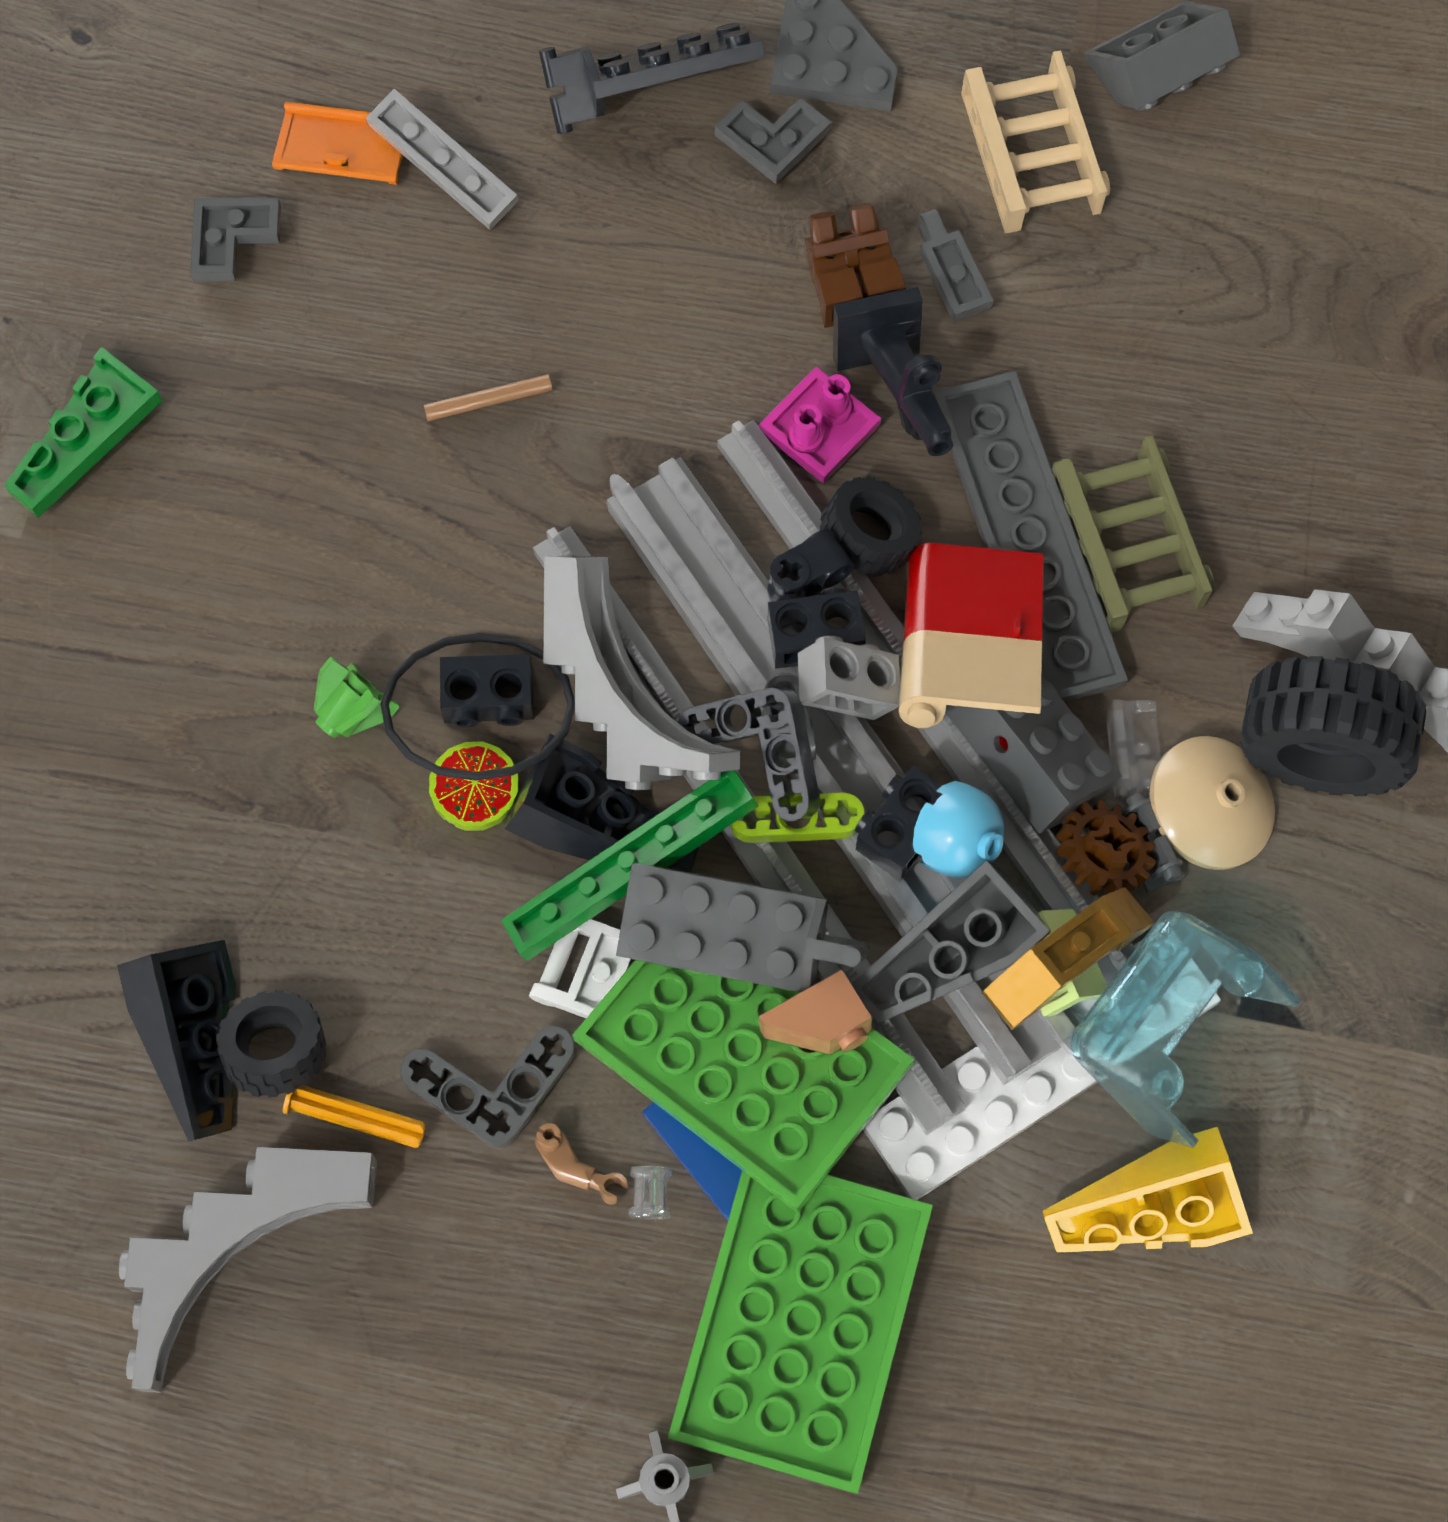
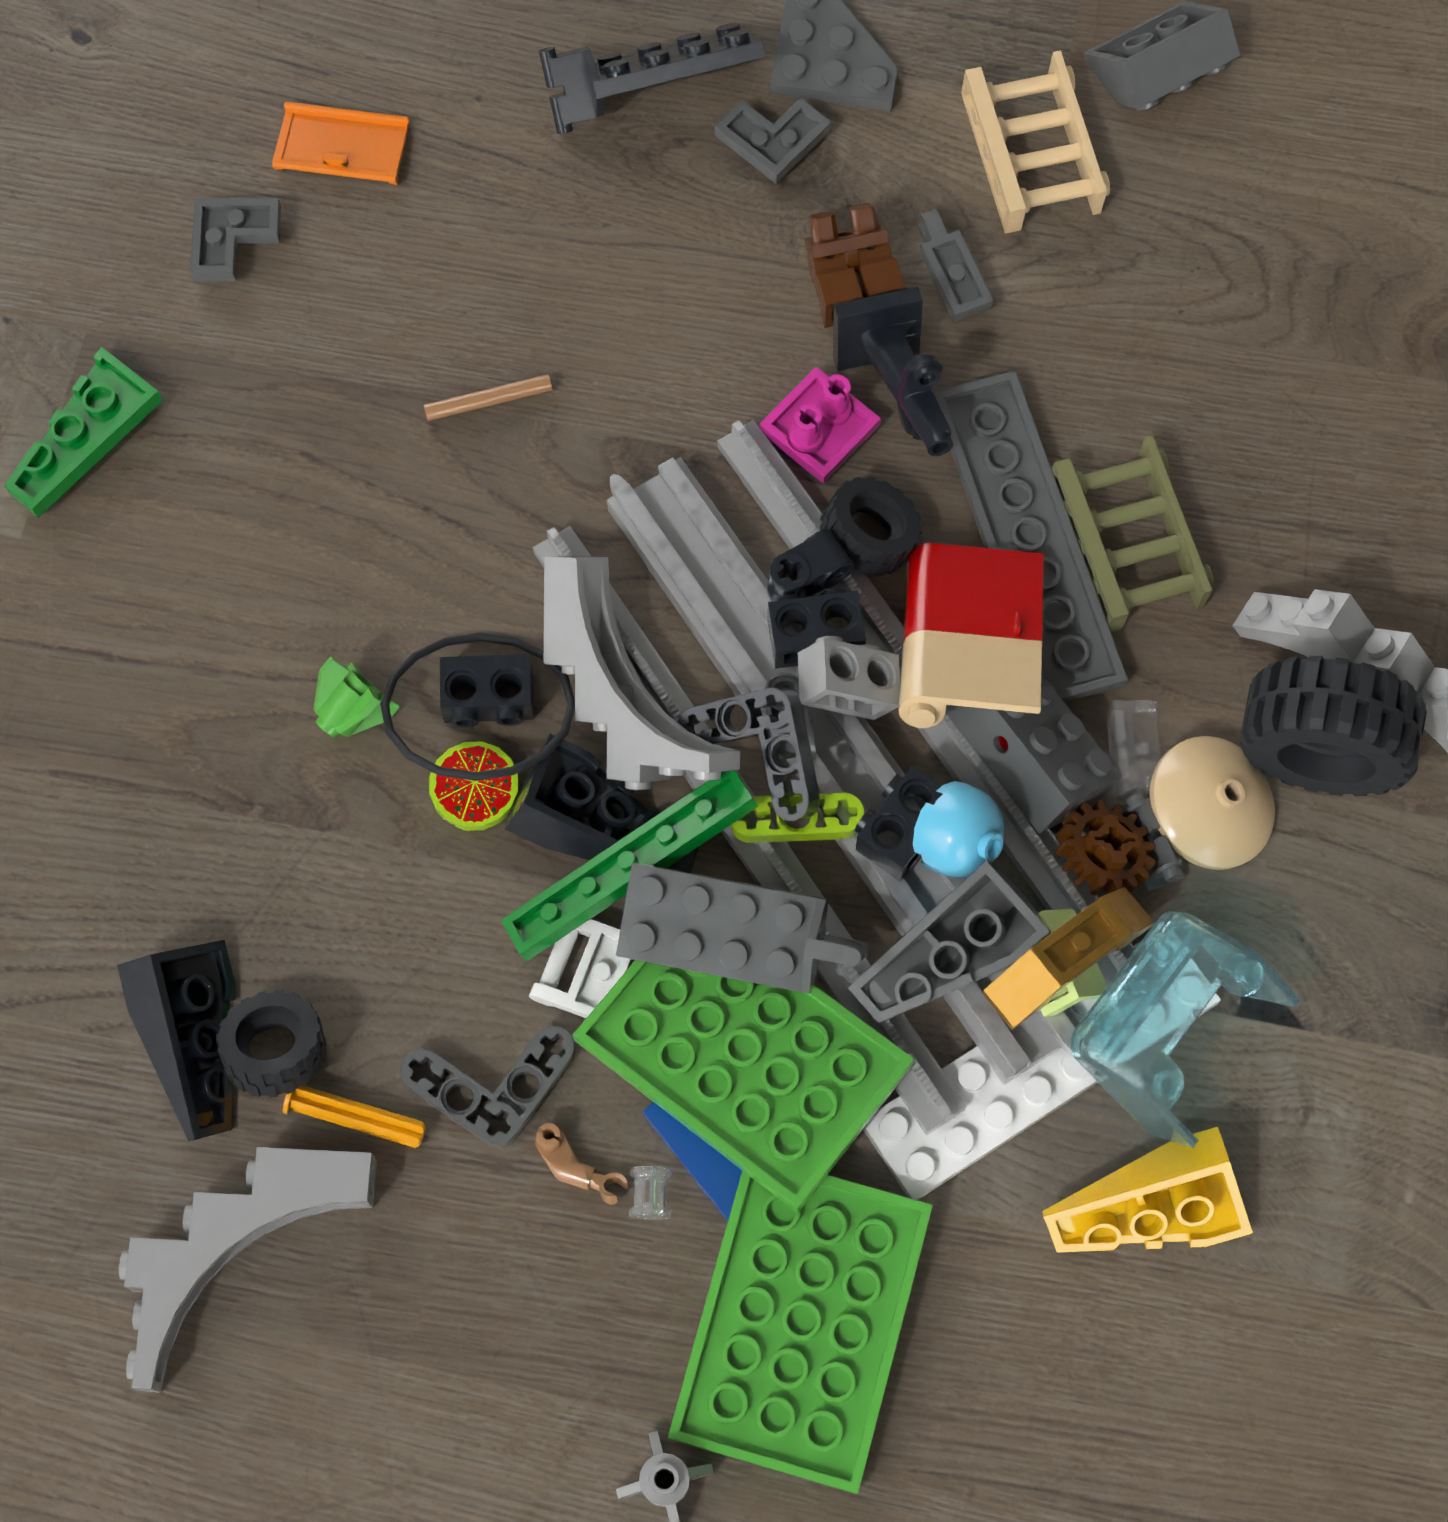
light grey plate [366,89,518,231] -> none
nougat slope [759,970,872,1054] -> none

